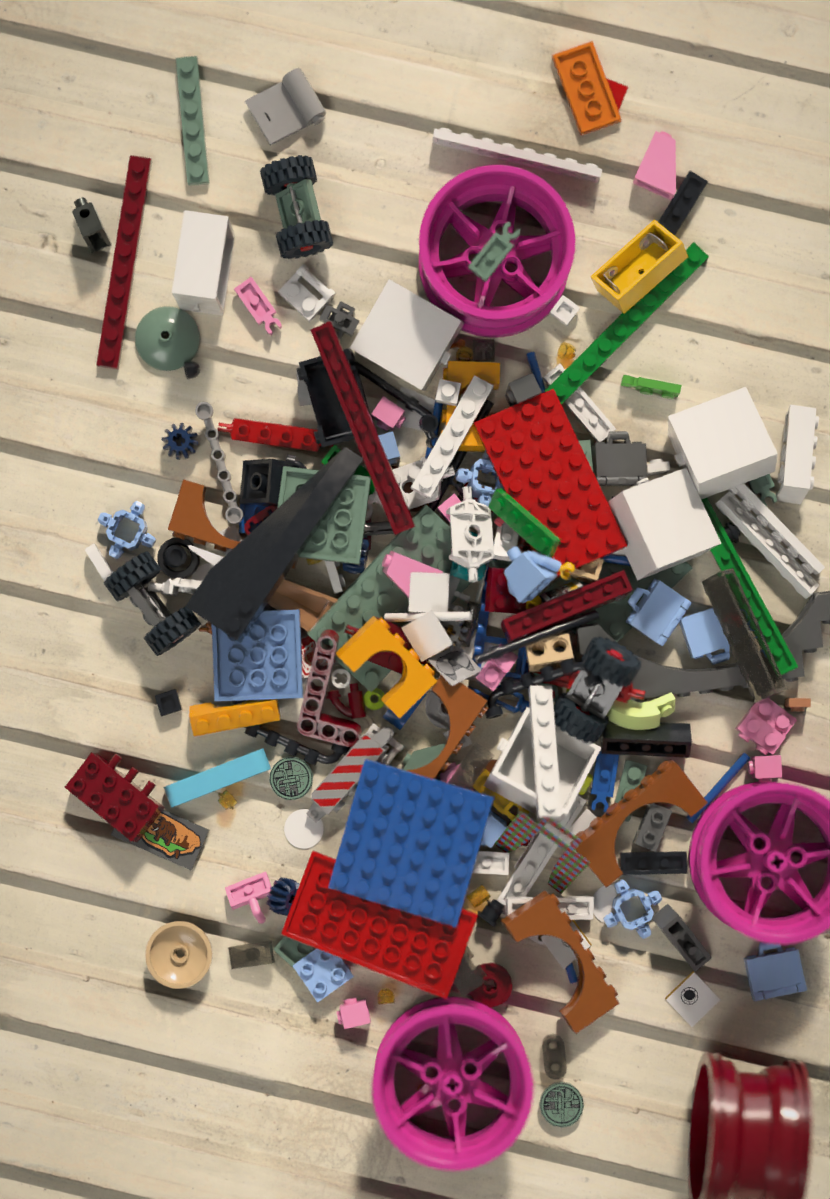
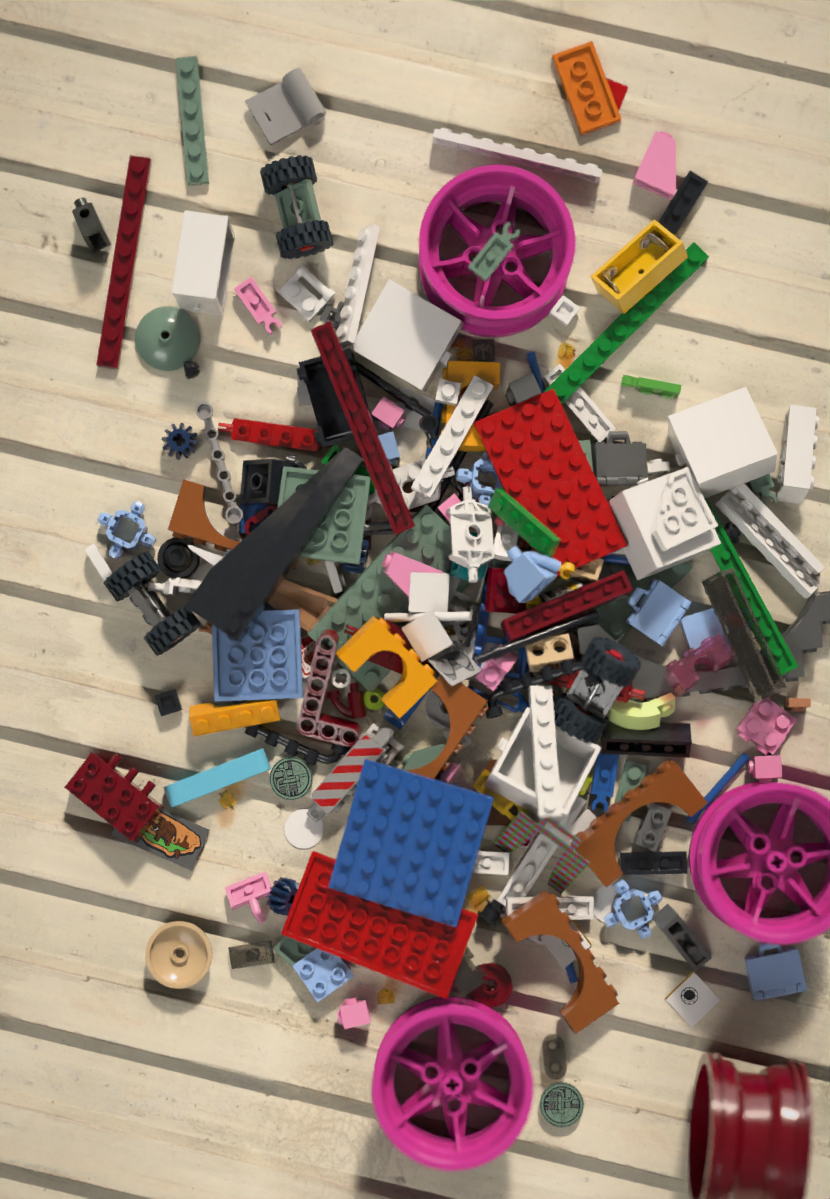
light blue brick [481,810,507,848] -> none
none -> white plate [336,224,380,348]
none -> white plate [652,467,718,552]
none -> clear pink arch [663,634,735,697]

